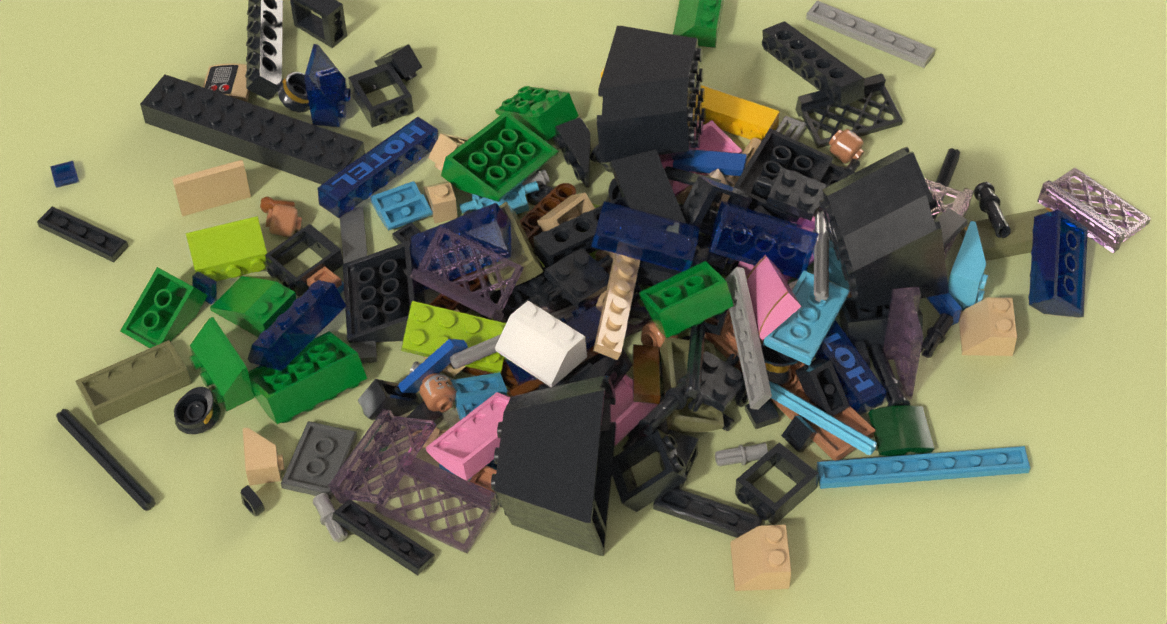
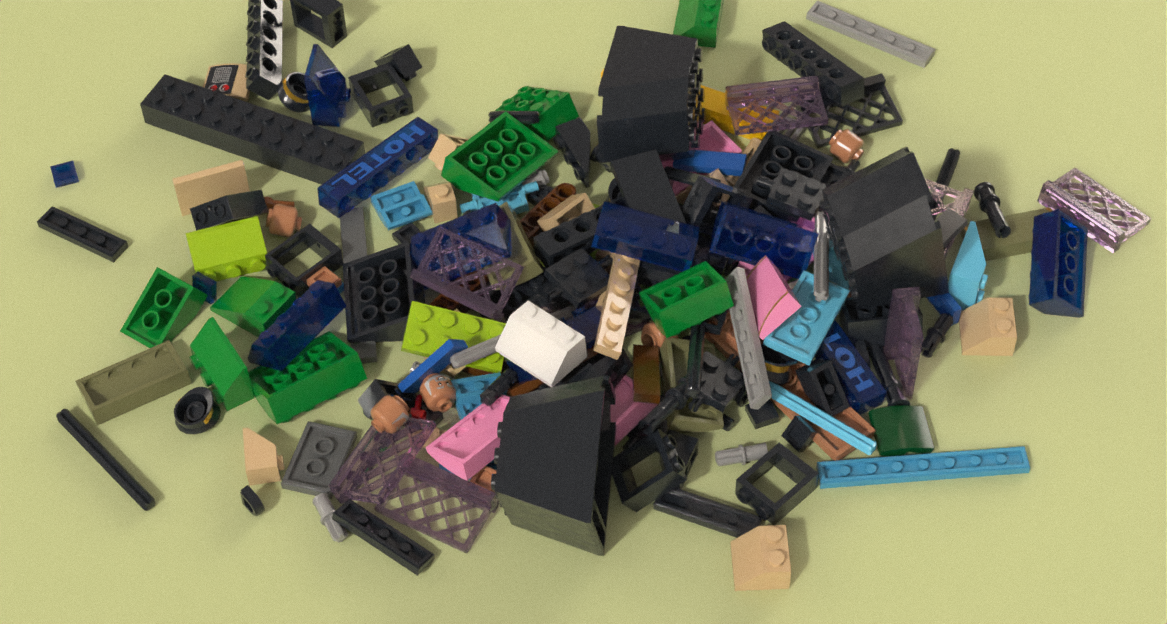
none -> black window [190,190,269,231]
none -> nougat head [370,395,409,434]
none -> red hand [410,394,427,426]
none -> black axle [480,368,518,406]
none -> black axle [488,111,540,124]
none -> fence [725,76,828,136]

